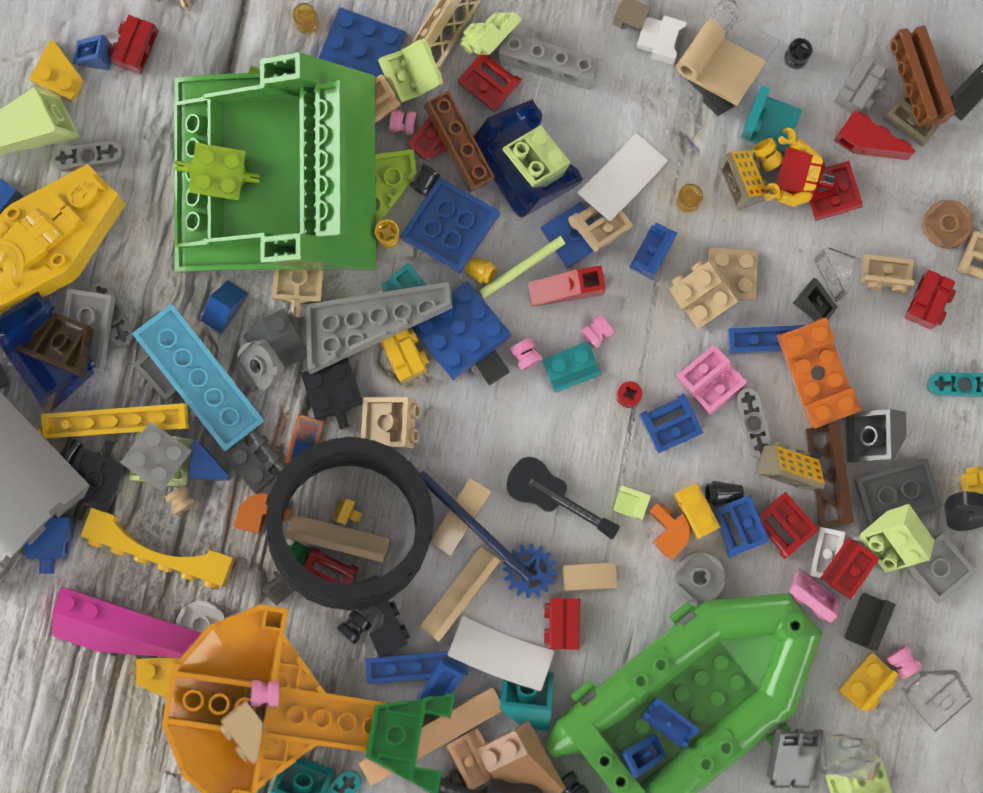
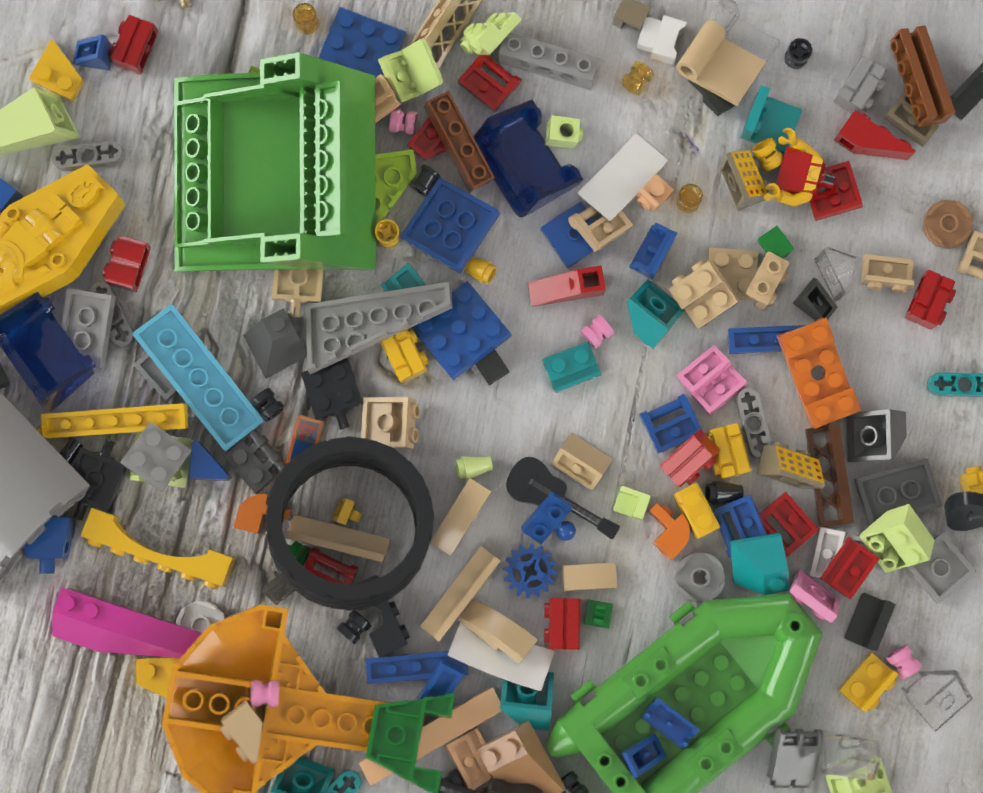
dark brown wing [15,313,94,379] -> none
tan wheel [165,486,196,516] -> none
lime plate [174,143,260,201] -> none
blue slope [201,281,249,334] -> none
light grey plate [237,339,284,390] -> none
dark blue bar [420,470,533,582] -> none
yellowish green bar [479,236,566,299] -> none
yellowish green slope [502,125,571,187] -> none
bright pink wheel [510,338,543,371] -> none
red wheel [616,381,642,408] -> none
none -> red brick [103,235,151,292]
none -> black wheel [250,388,285,422]
none -> yellowish green cone [455,456,493,481]
none -> tan slope [457,600,538,664]
none -> blue plate [521,491,576,544]
none -> yellowish green brick [545,115,583,149]
none -> tan panel [551,433,612,491]
none -> green tile [584,599,613,629]
none -> clear yellow wheel [621,61,654,95]
none -> teal slope [627,279,685,349]
none -> light nougat bracket [636,174,674,213]
none -> brick [660,429,720,487]
none -> yellow brick [707,423,752,480]
none -> teal slope [730,533,789,595]
none -> tan bracket [745,252,790,311]
none -> green panel [757,226,794,259]

